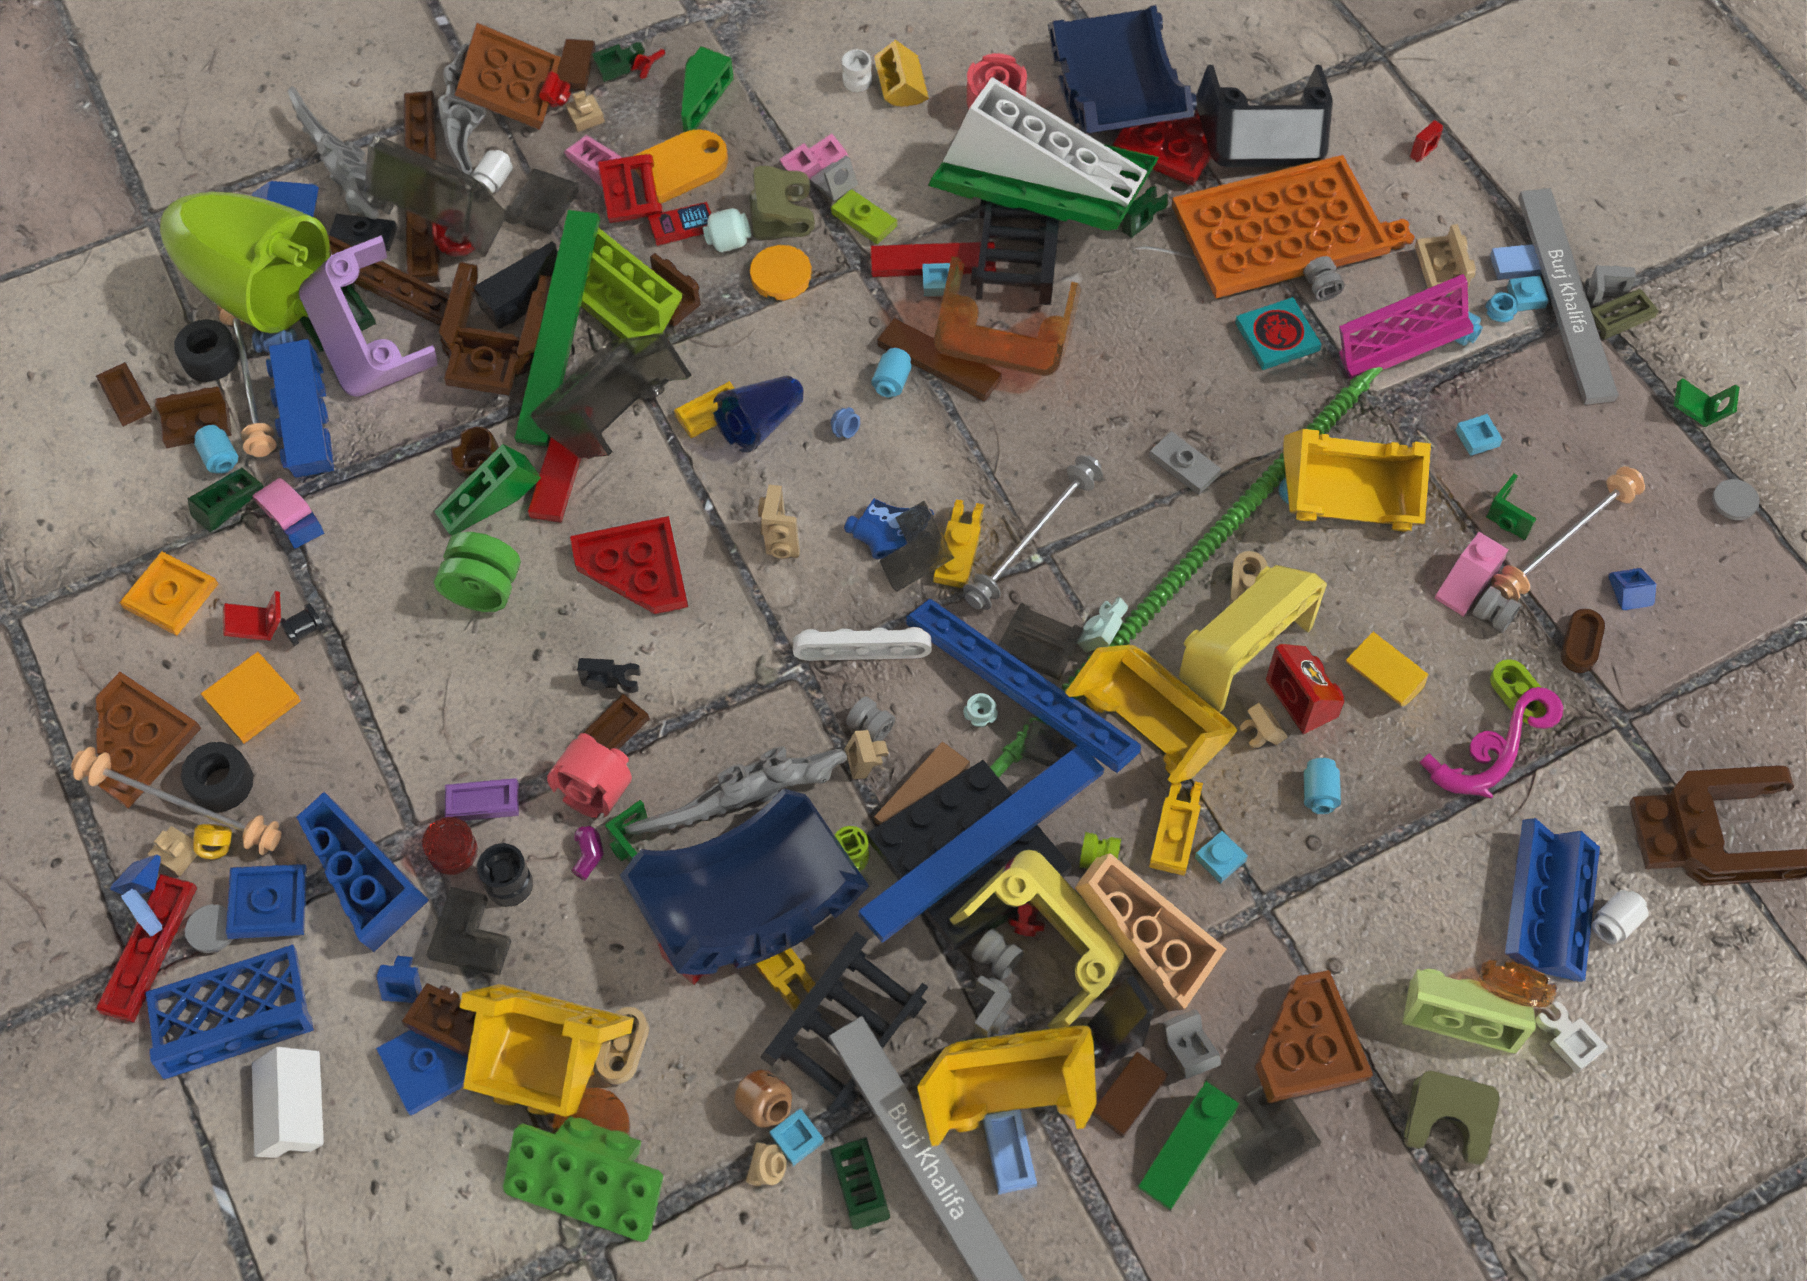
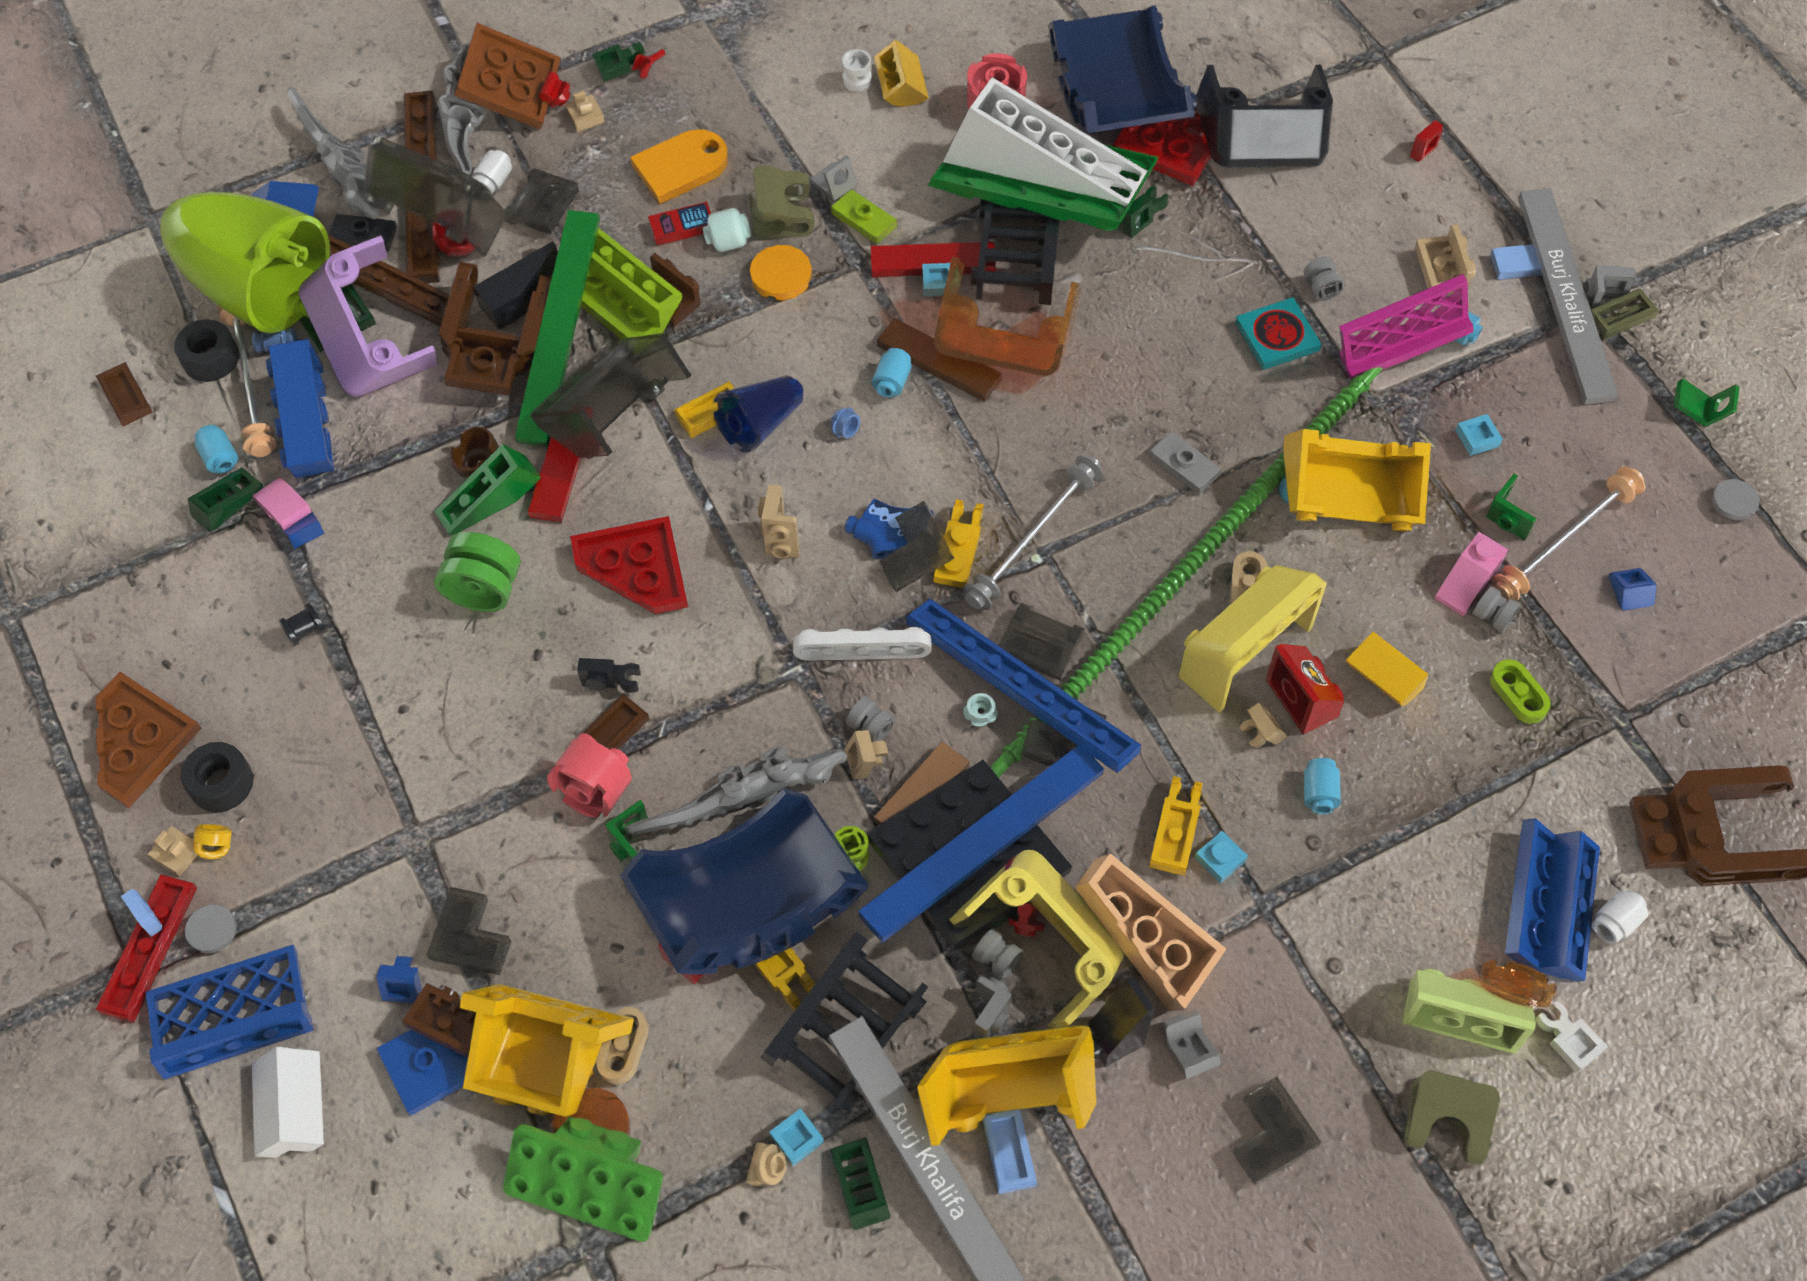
light nougat axle [71,746,282,855] -> none
blue slope [110,855,161,895] -> none
light orange tile [119,551,218,636] -> none
reddish brown bracket [155,387,232,449] -> none
light orange tile [200,652,301,744] -> none
red bracket [223,591,281,641] -> none
blue plate [226,864,307,939] -> none
blue wedge [297,792,429,952] -> none
clear red wheel [422,817,478,875] -> none
medium lavender tile [445,778,519,822] -> none
black wheel [477,843,533,907] -> none
reddish brown tile [557,39,596,91] -> none
bright pink slope [564,135,622,188] -> none
magenta arm [571,826,604,881] -> none
red plate [598,154,663,223] -> none
green slope [681,46,734,132] -> none
medium nougat head [734,1069,792,1128] -> none
bright pink slope [779,134,849,179] -> none
yellow windscreen [1065,645,1237,784] -> none
light aqua plate [1077,597,1128,652] -> none
lime wheel [1079,832,1121,869] -> none
reddish brown tile [1092,1052,1169,1138] -> none
green slope [1138,1081,1239,1211] -> none
orange plate [1171,155,1392,298] -> none
dark orange plate [1254,970,1374,1103] -> none
orange plate [1381,219,1415,250] -> none
dark pink plant [1419,687,1563,799] -> none
medium azure plate [1486,292,1518,322] -> none
medium azure plate [1507,276,1549,311] -> none
reddish brown tile [1560,609,1605,673] -> none

